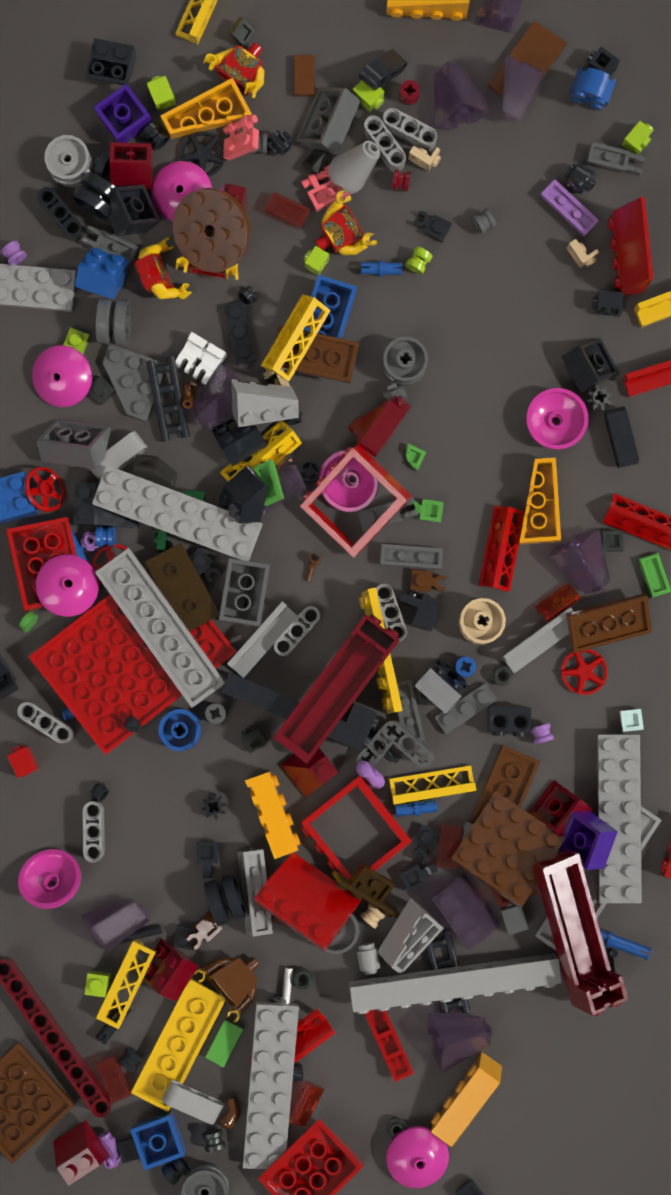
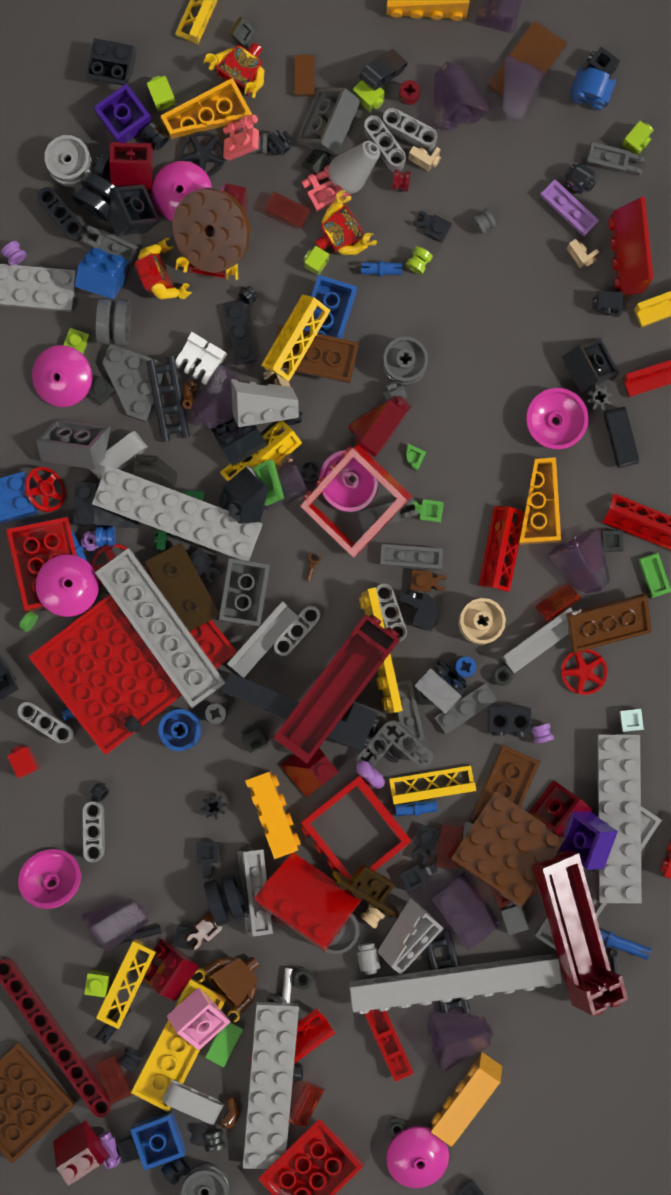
none -> bright pink slope [167,988,230,1050]

